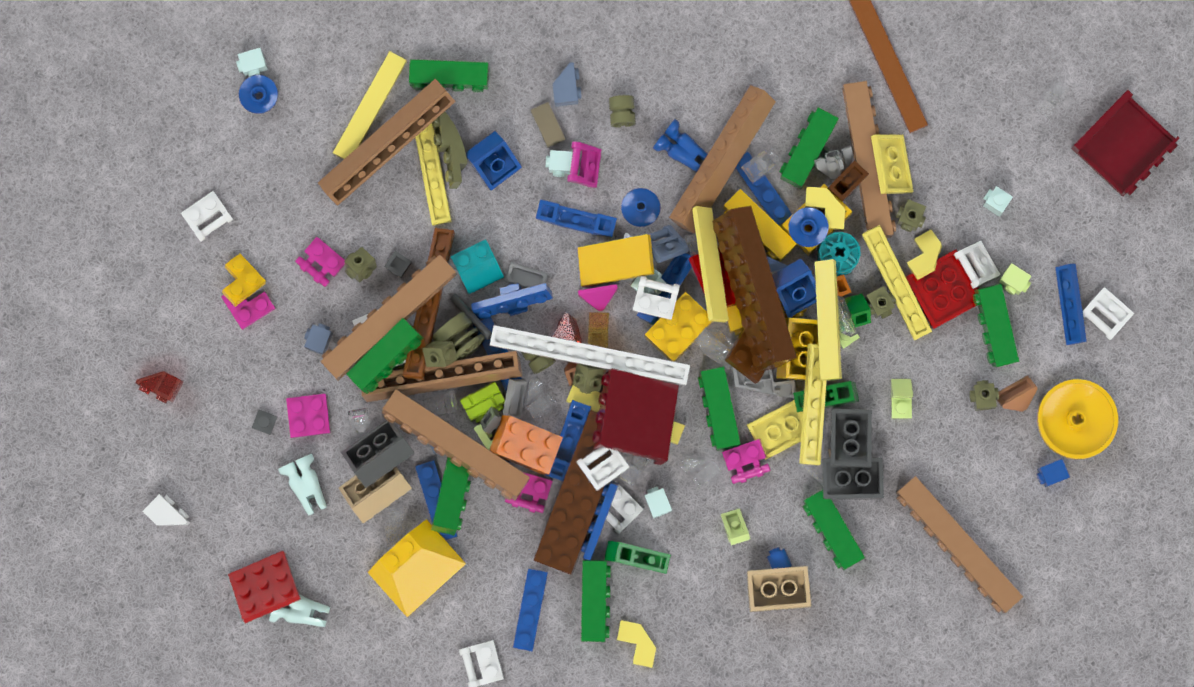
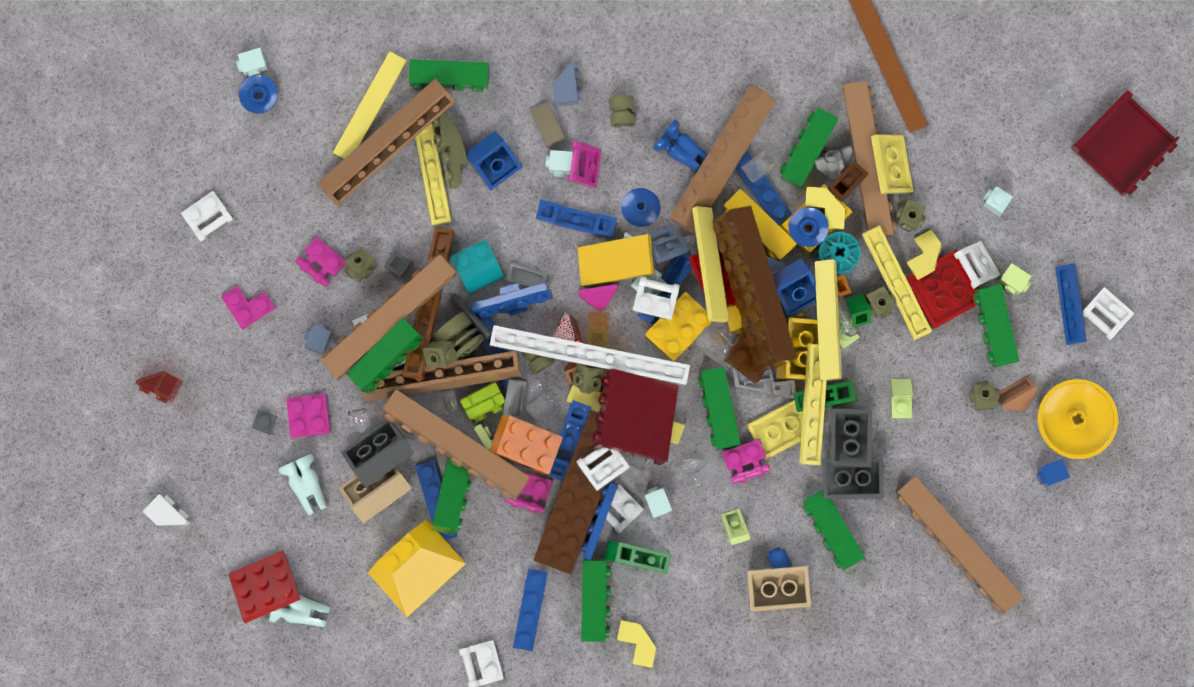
yellow plate [222,253,266,307] -> none
dark grey plate [480,406,501,434] -> none

